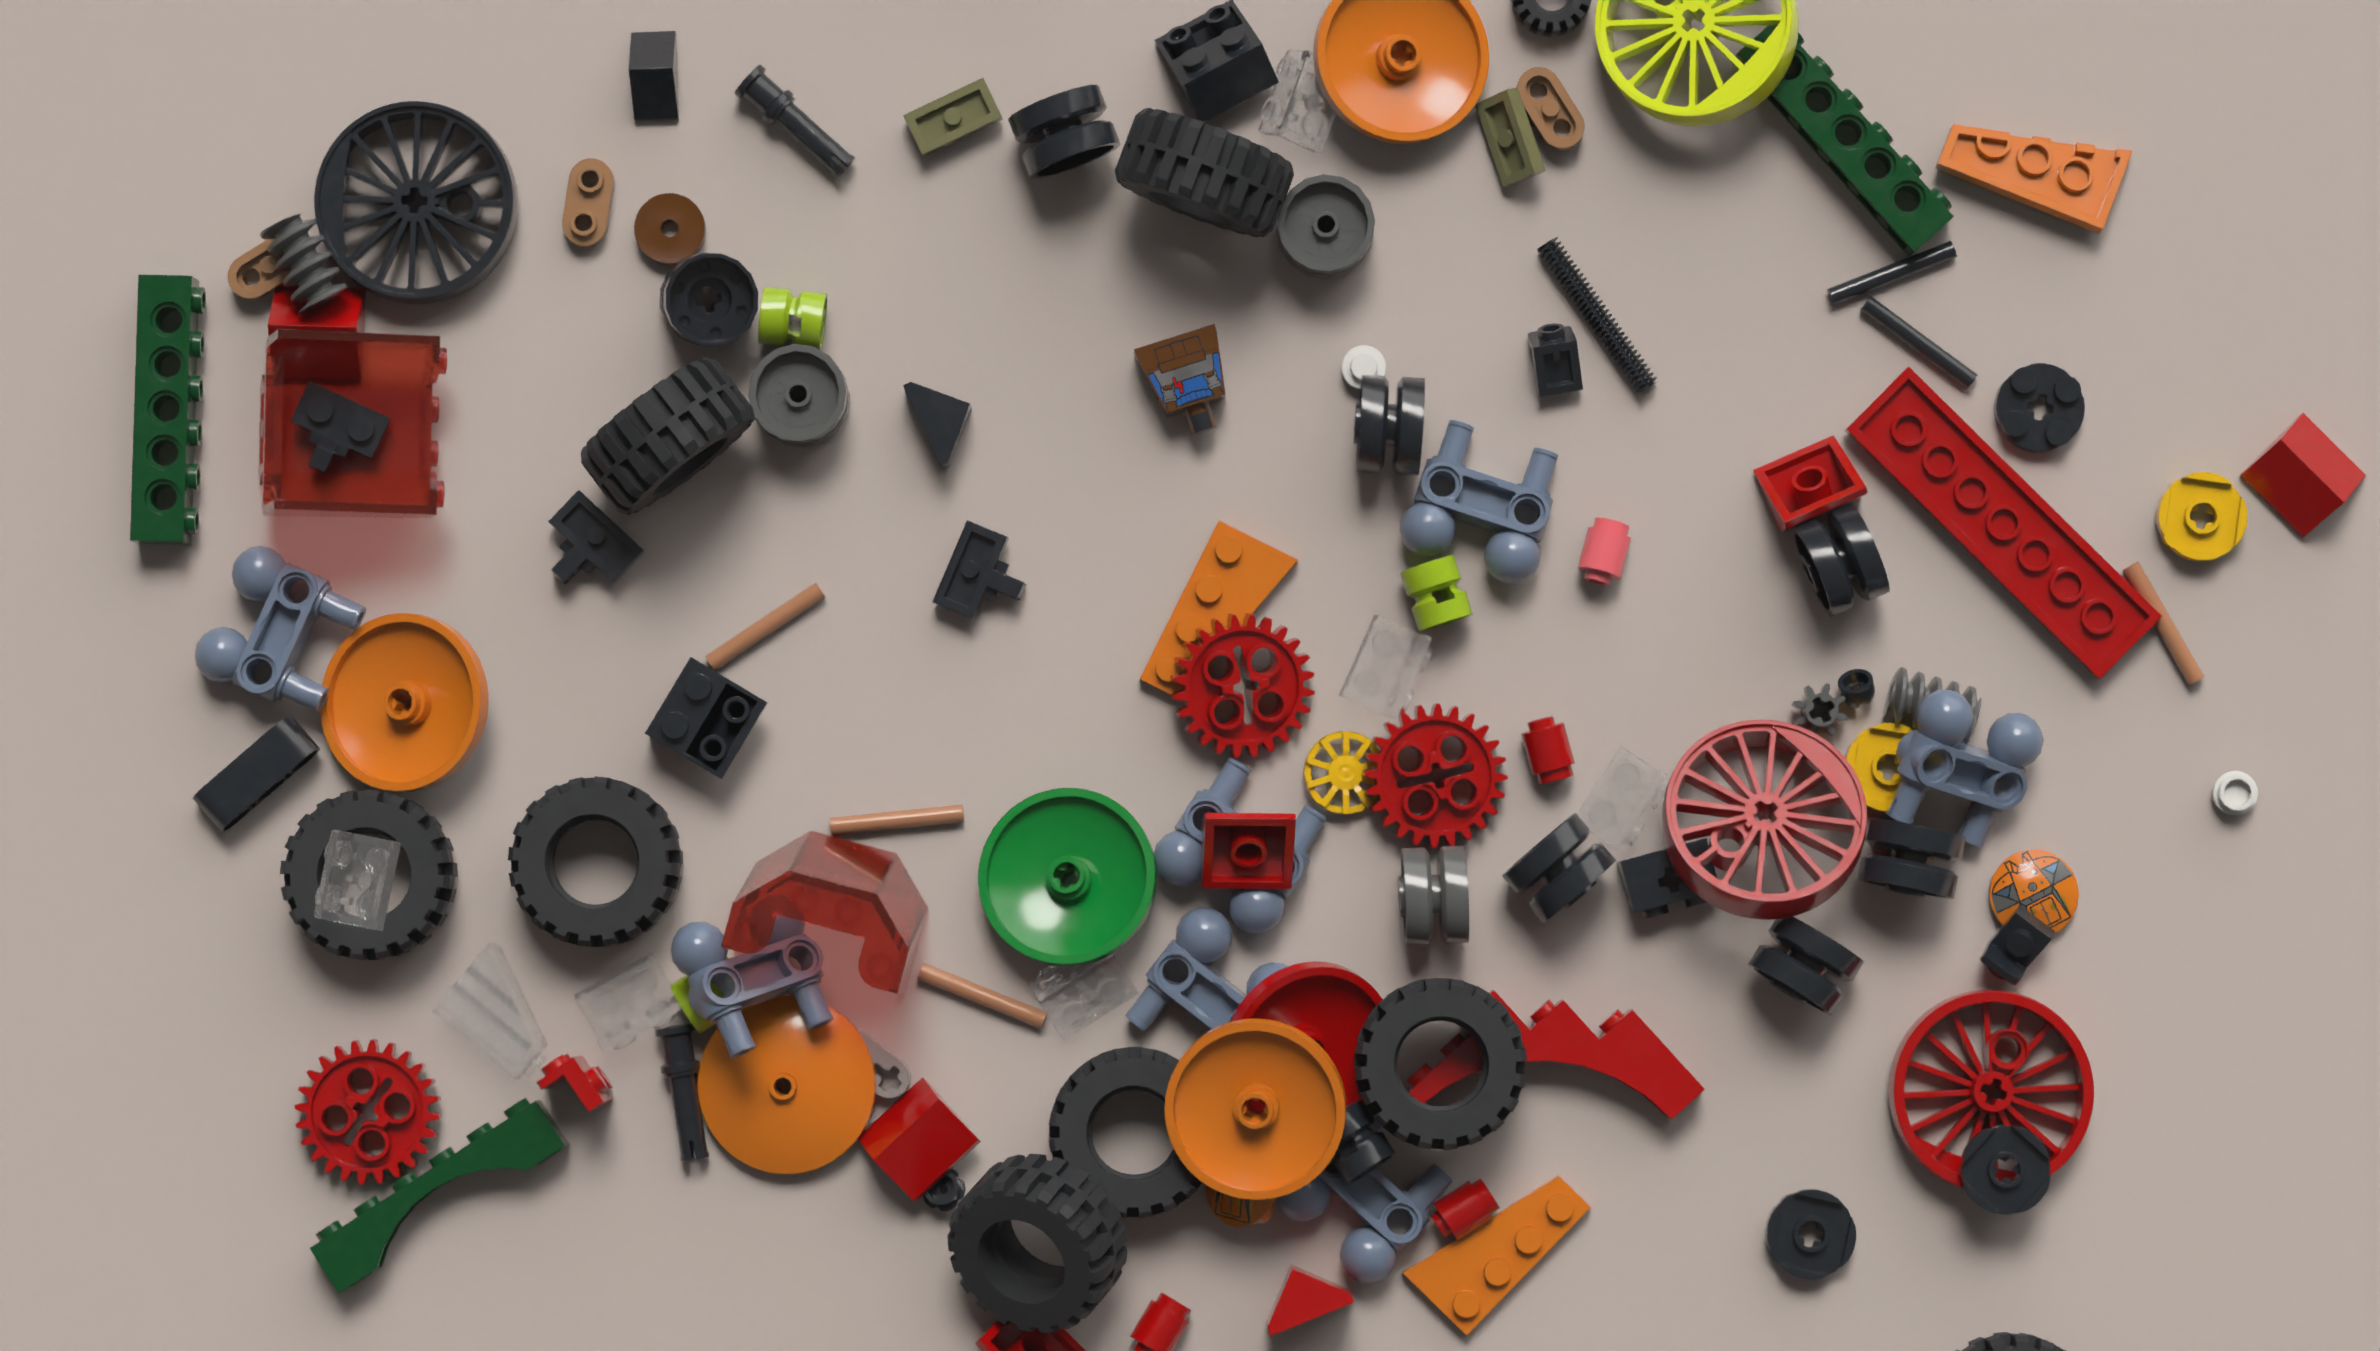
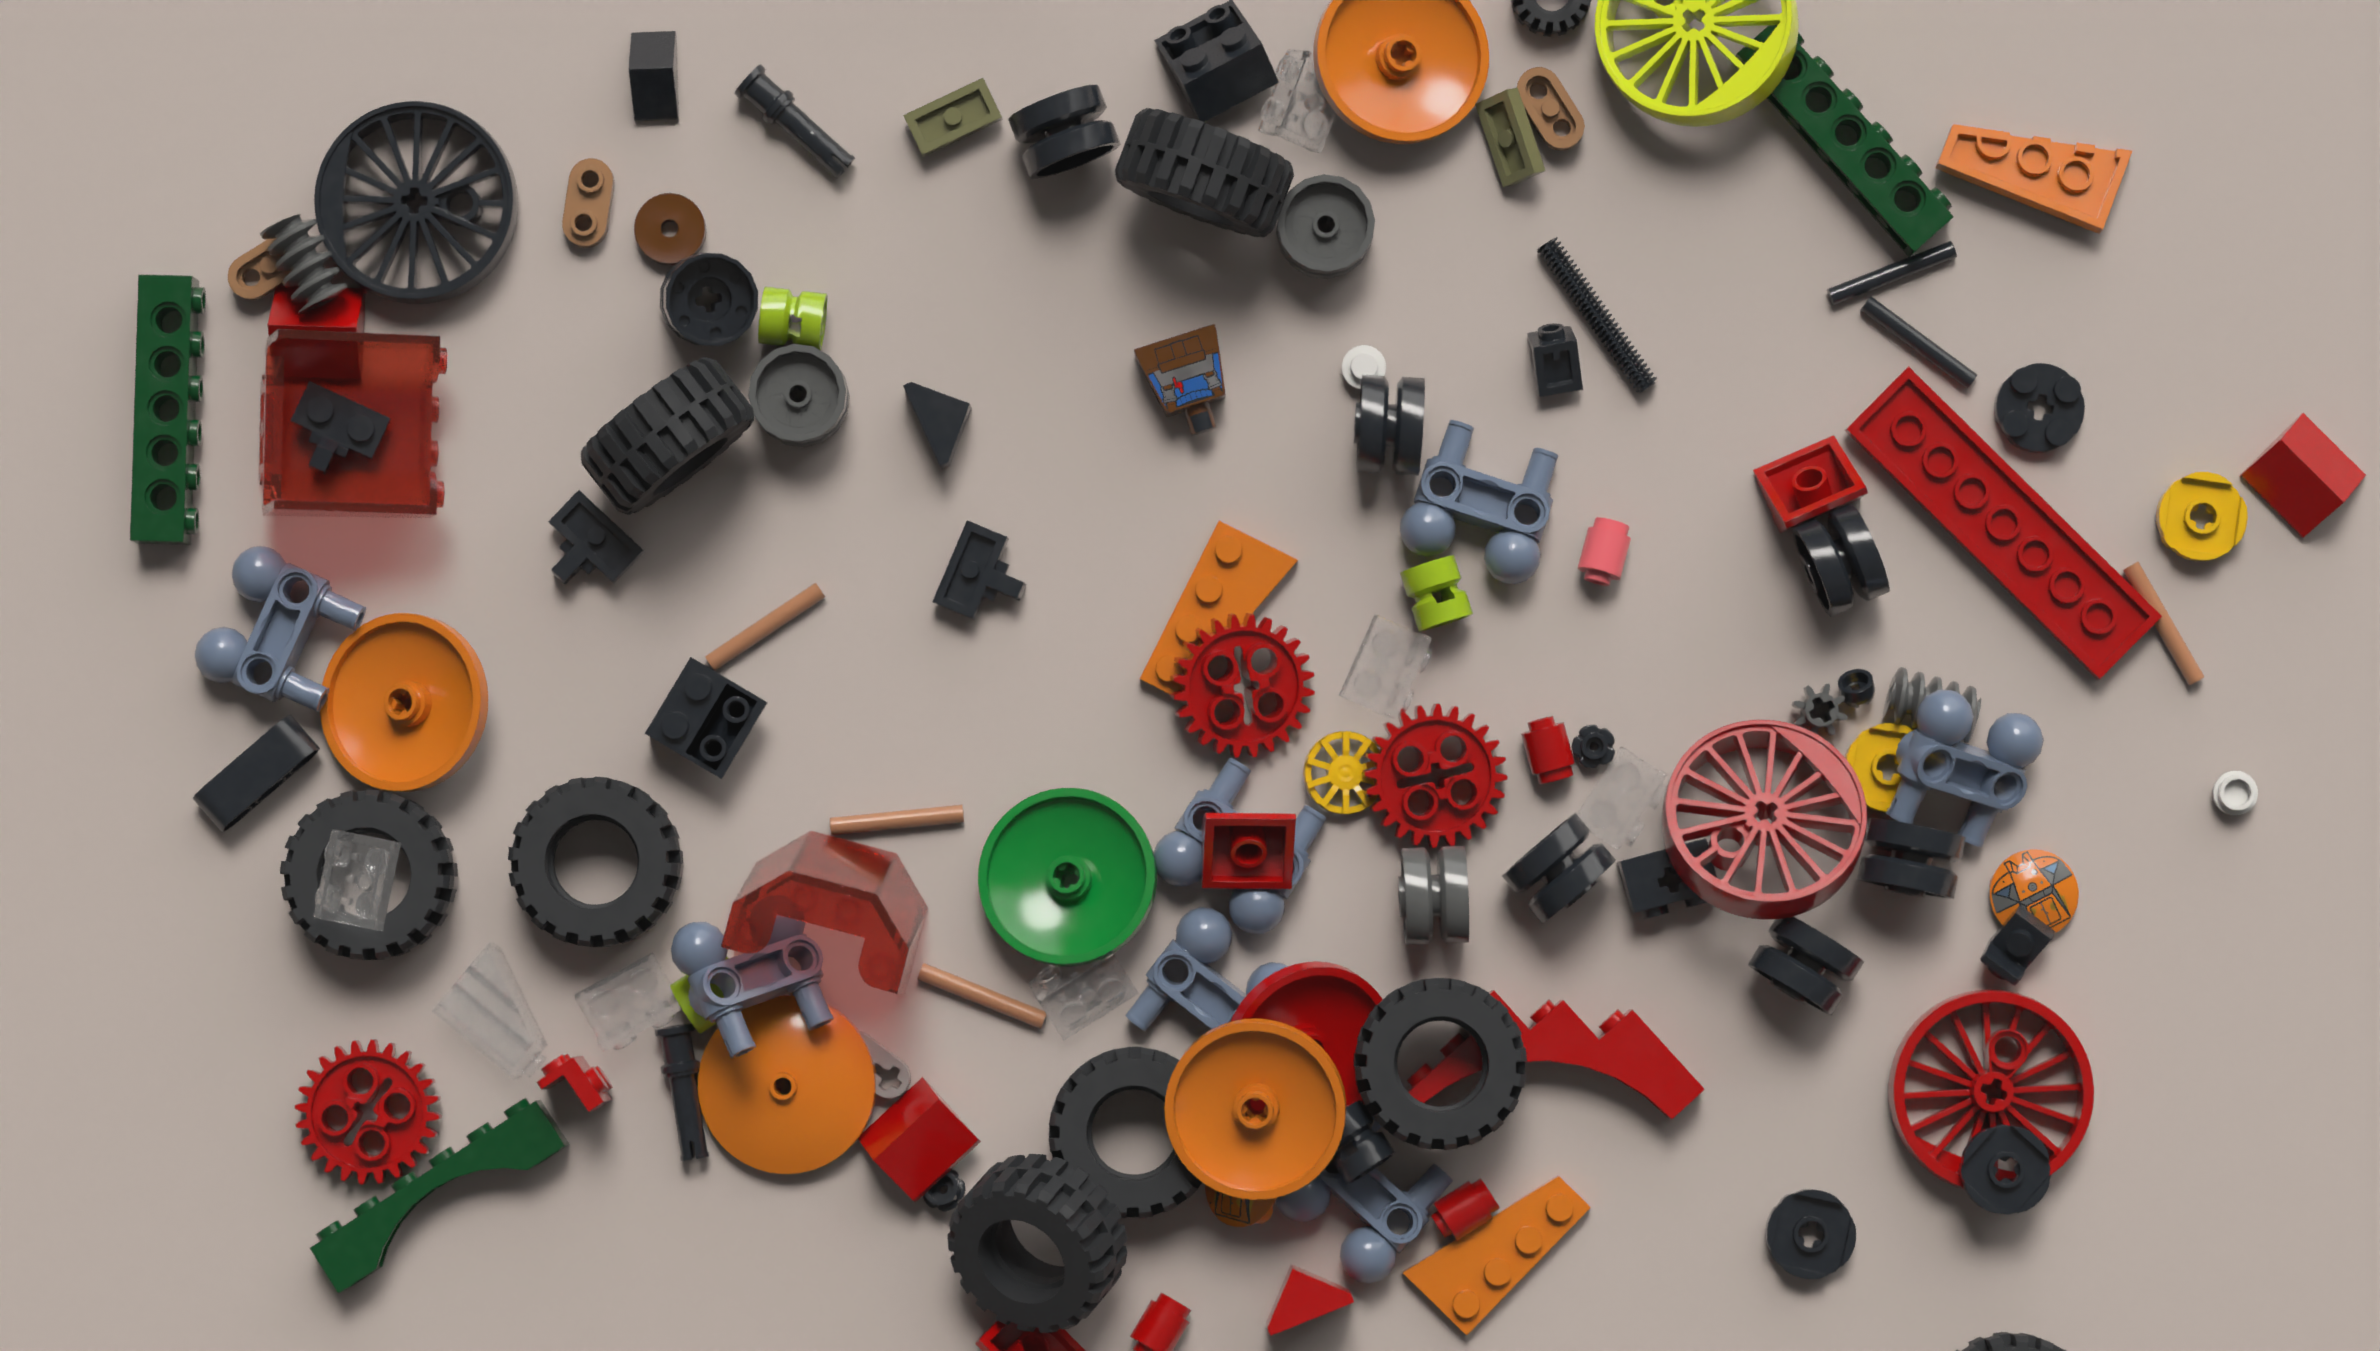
none -> black plate [1571,724,1615,769]

